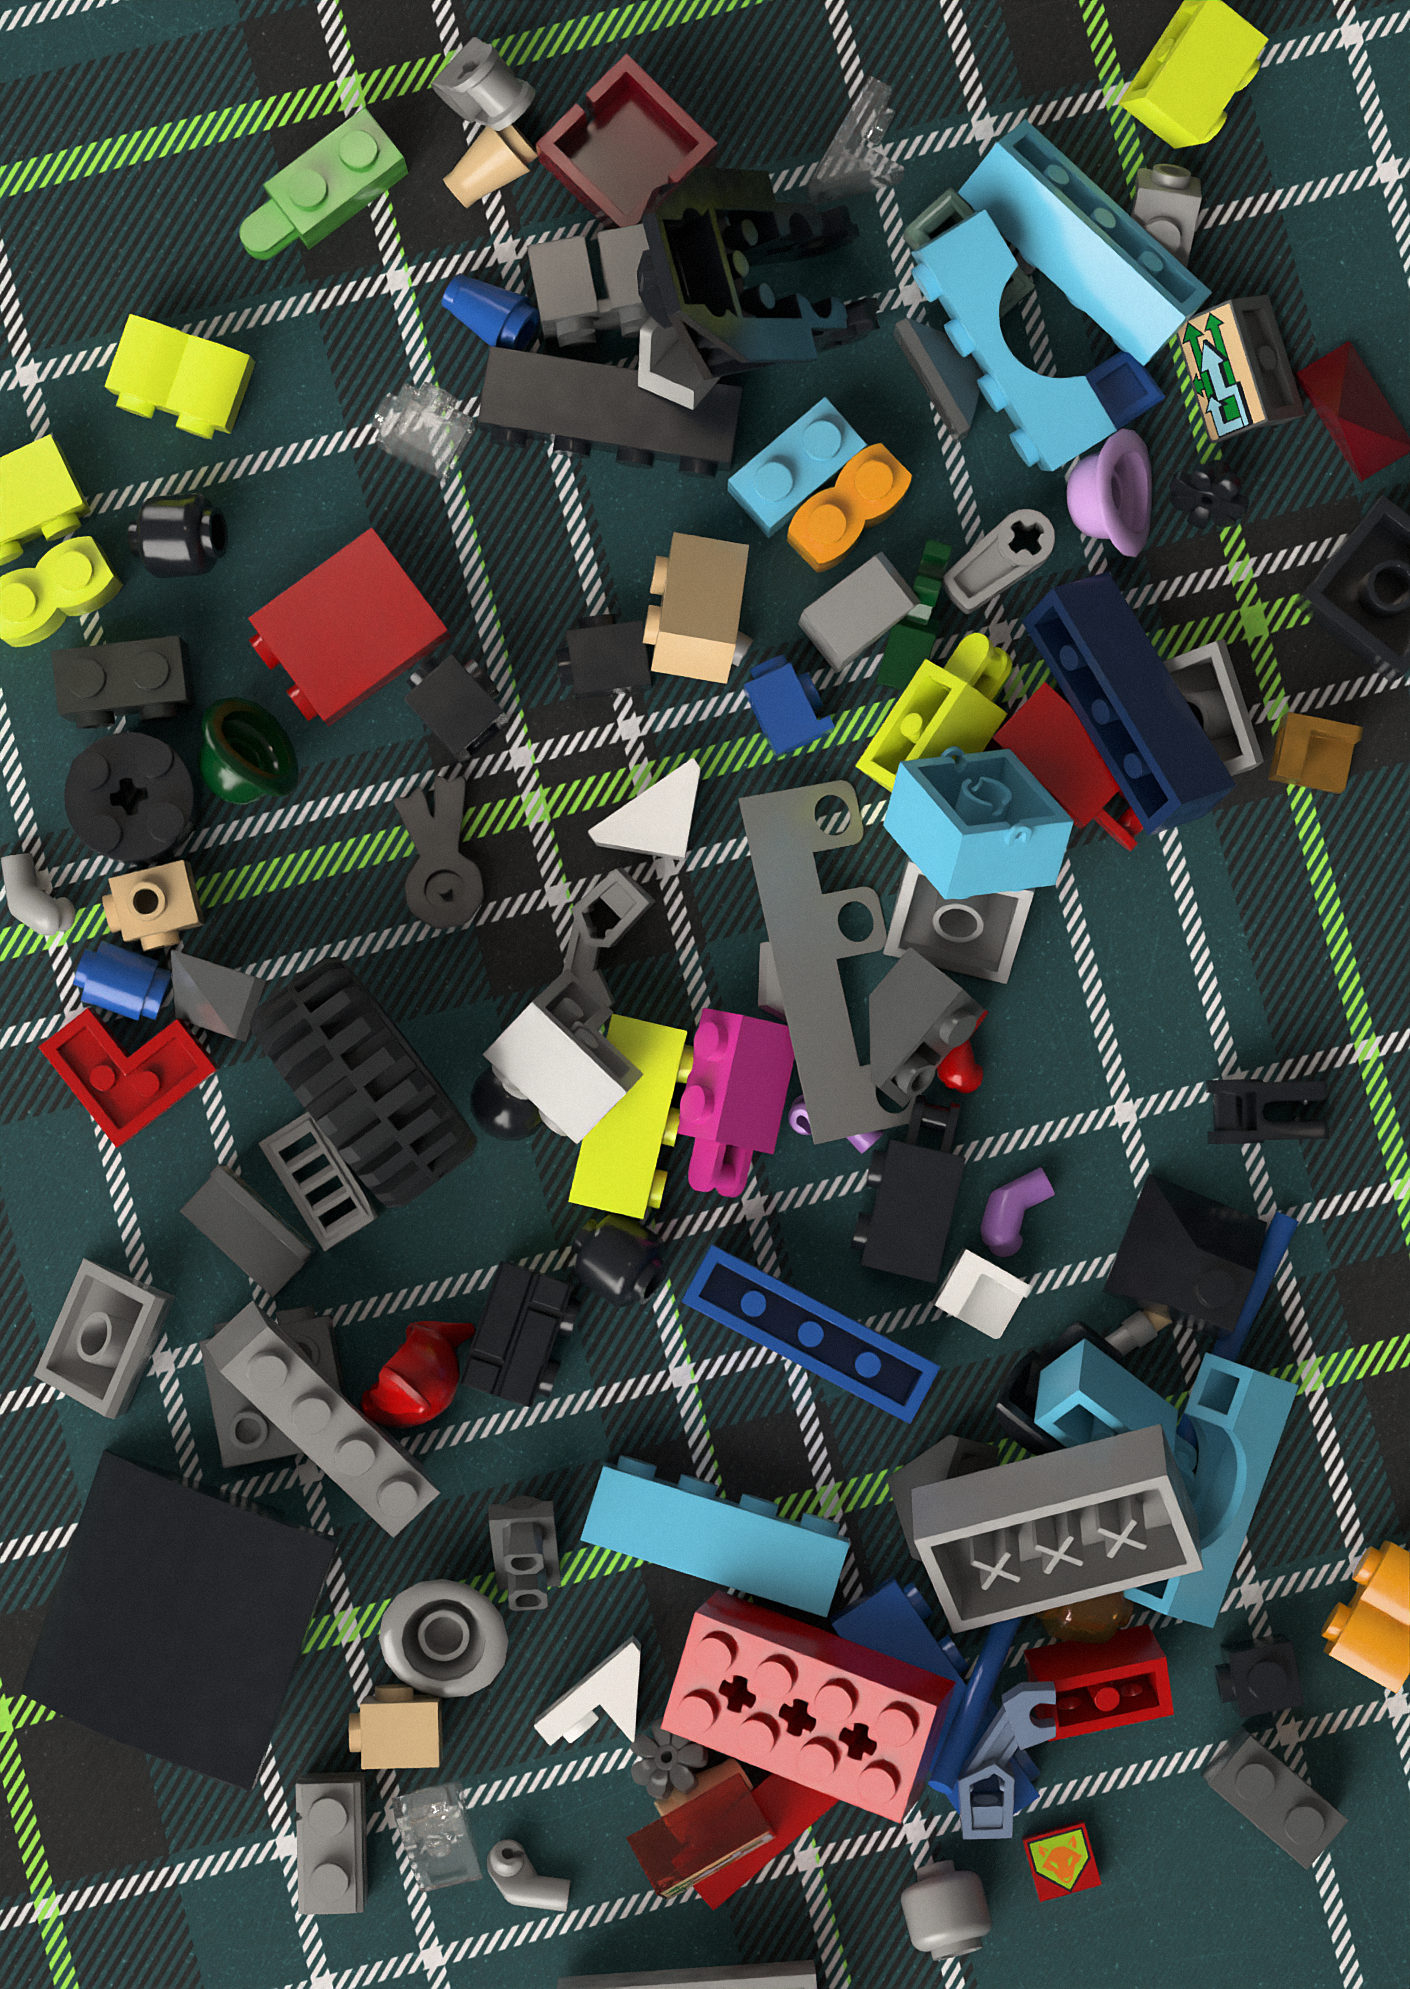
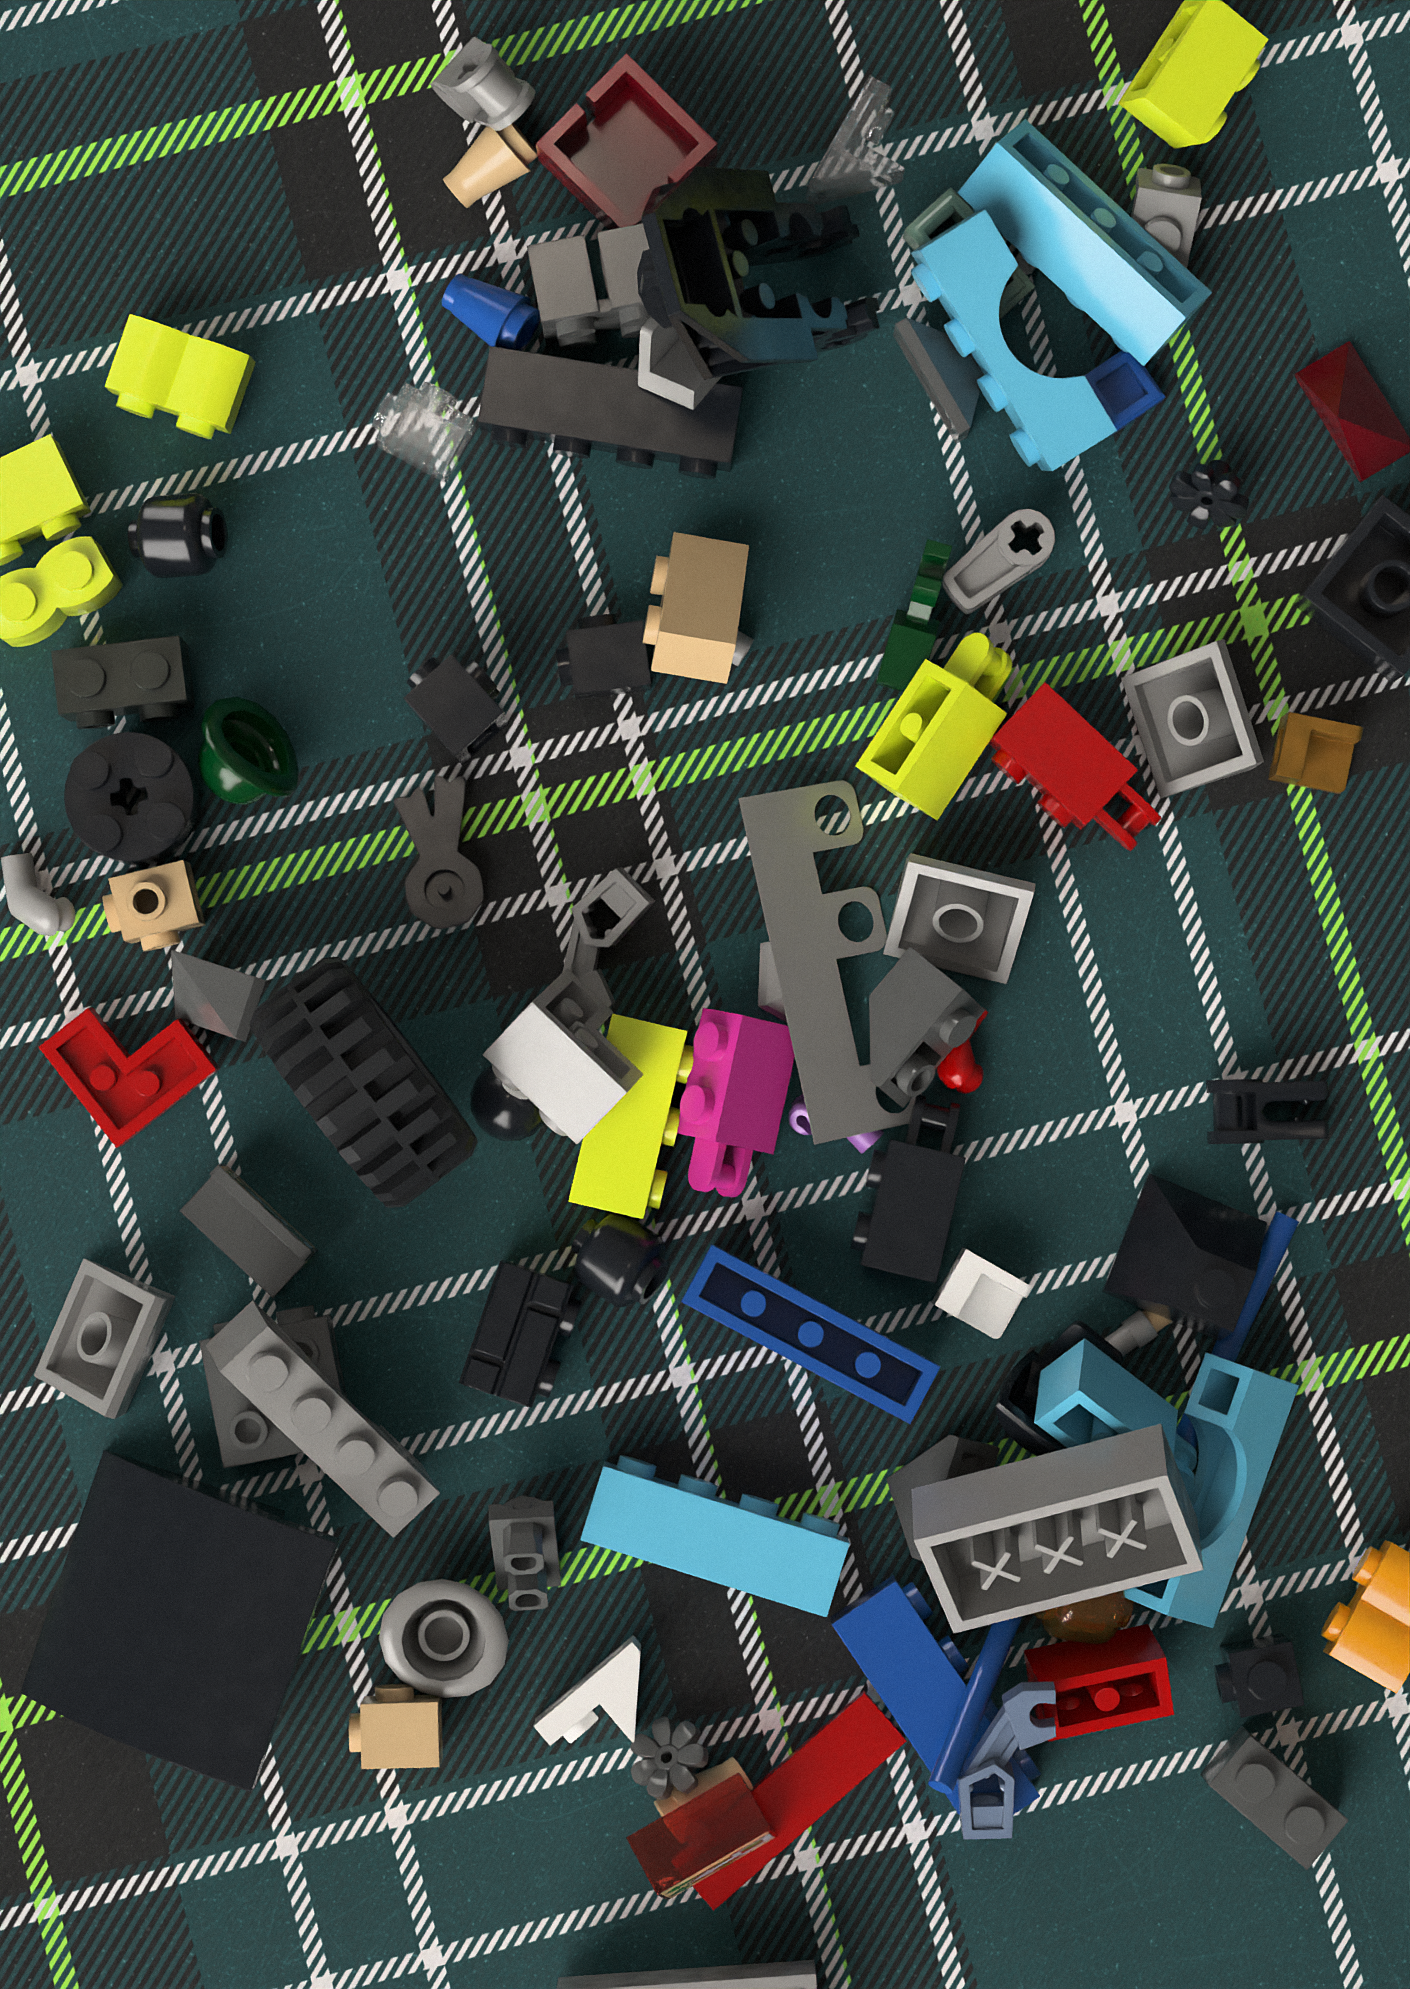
blue brick [73,941,172,1021] -> none
bright green brick [239,107,409,260] -> none
red brick [248,527,451,727] -> none
light grey slope [259,1112,381,1251] -> none
light grey brick [296,1772,368,1915] -> none
red piece [361,1321,475,1428] -> none
clear slope [392,1781,483,1893] -> none
light grey arm [487,1839,570,1912] -> none
white slope [588,758,700,861] -> none
brick [661,1590,956,1824] -> none
medium azure brick [727,397,867,538] -> none
blue brick [743,654,835,759] -> none
light orange brick [786,443,912,573] -> none
light grey slope [798,551,921,674] -> none
medium azure brick [883,746,1074,900] -> none
light grey head [901,1860,993,1961] -> none
medium lavender arm [980,1167,1055,1257] -> none
dark blue brick [1021,572,1237,836] -> none
tile [1021,1819,1102,1902] -> none
lavender hat [1067,429,1152,557] -> none
panel [1176,295,1305,443] -> none

